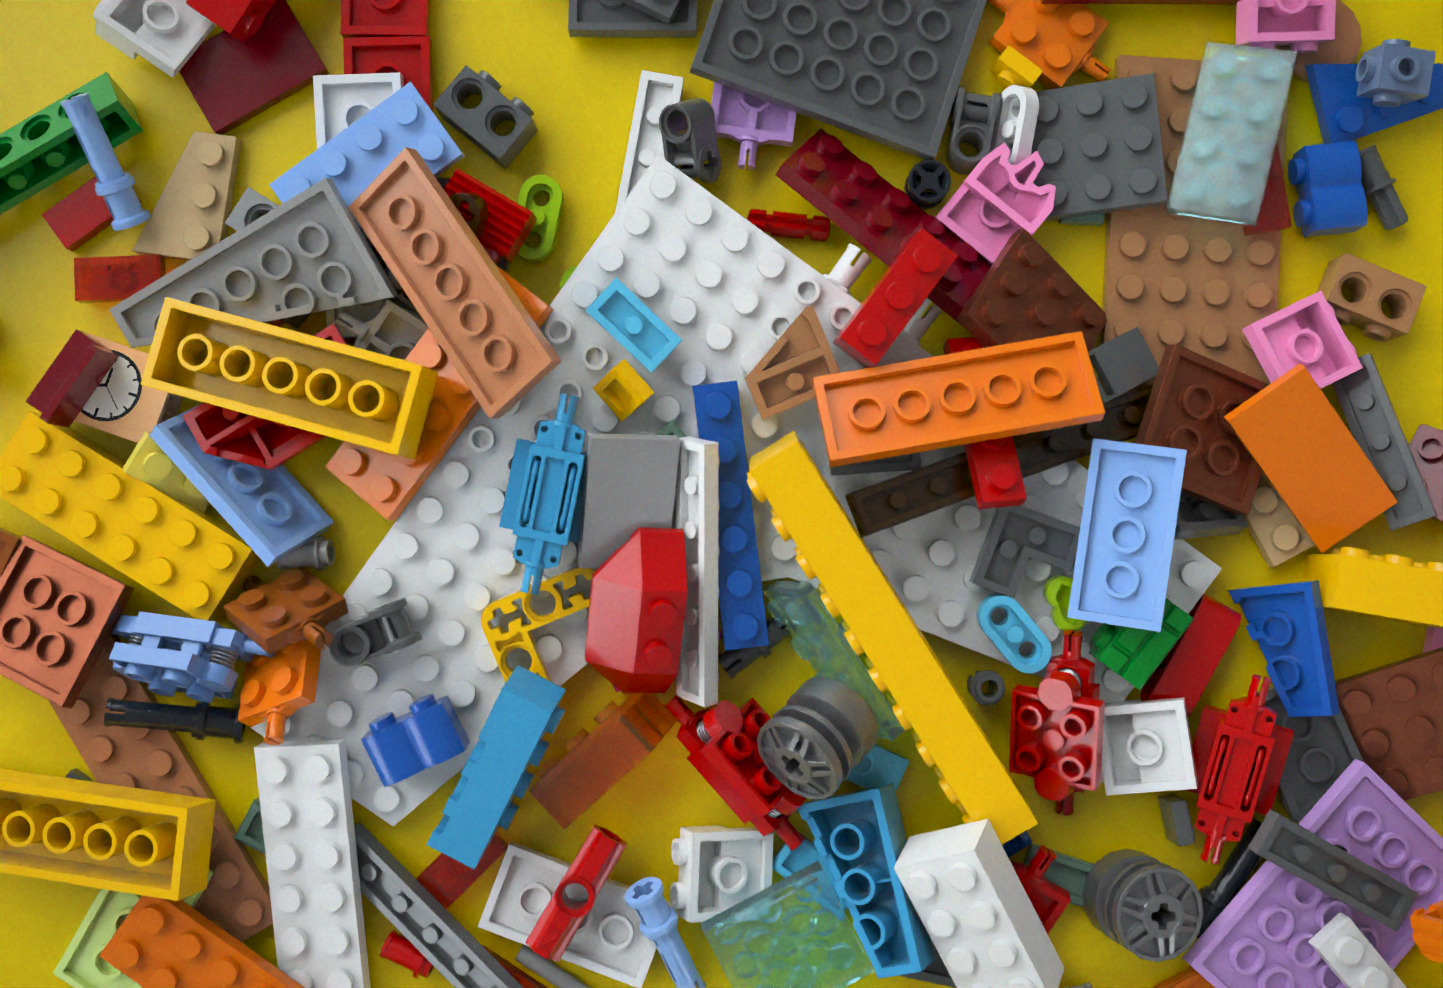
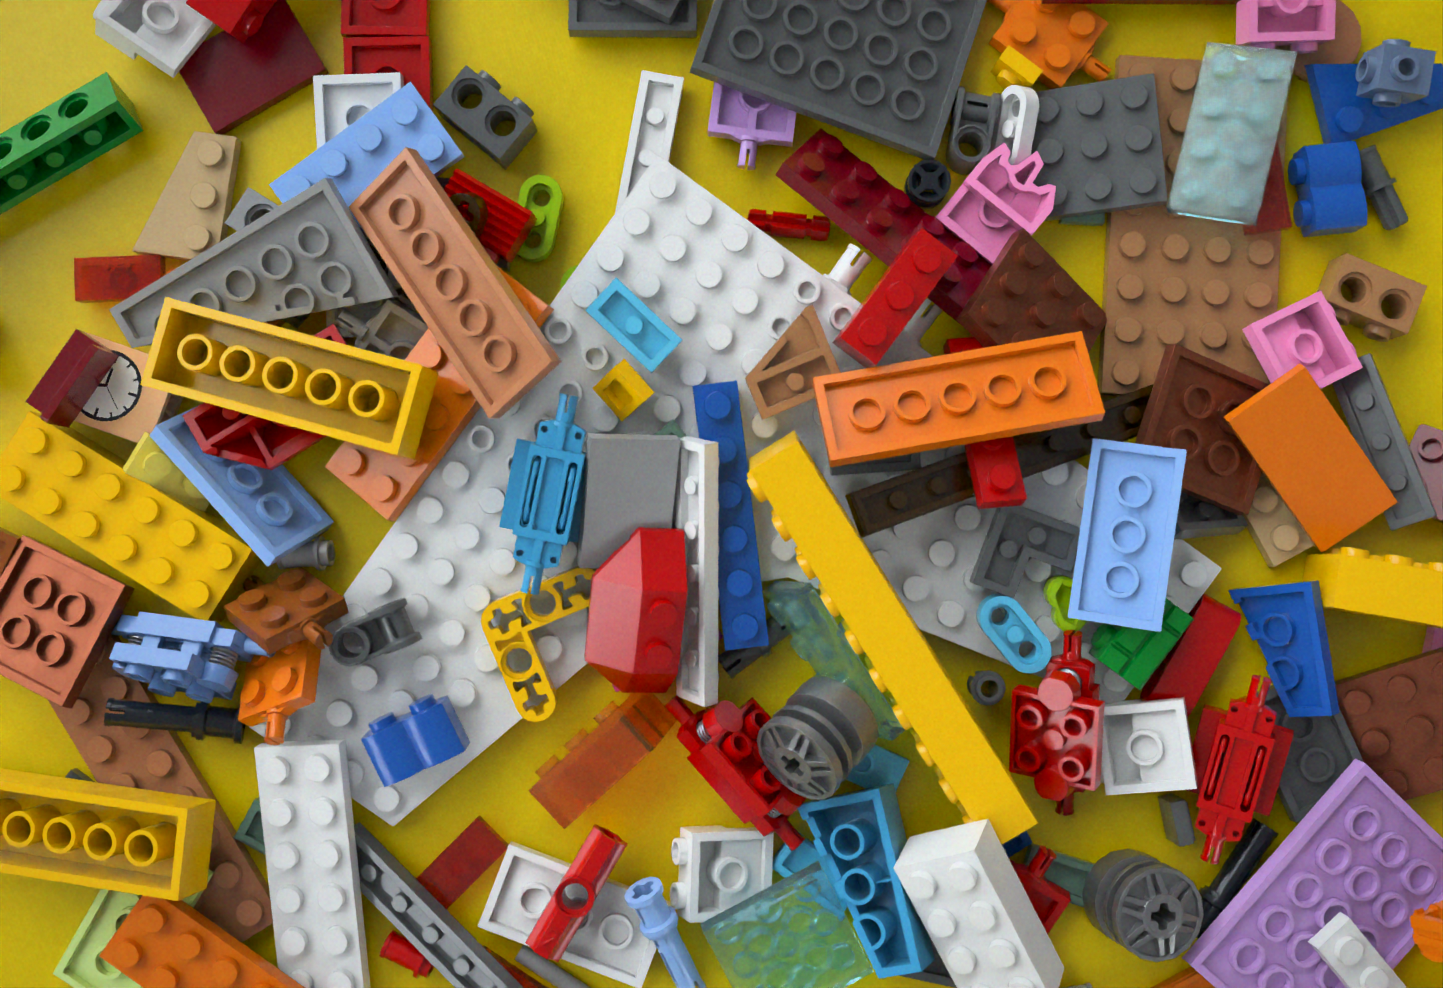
red tile [41,176,141,252] -> none
light blue pin [60,93,151,231] -> none
dark azure wedge [426,665,566,870] -> none
dark grey piece [659,97,721,183] -> none
dark grey piece [1088,327,1159,404] -> none
dark grey plate [1248,809,1419,932] -> none

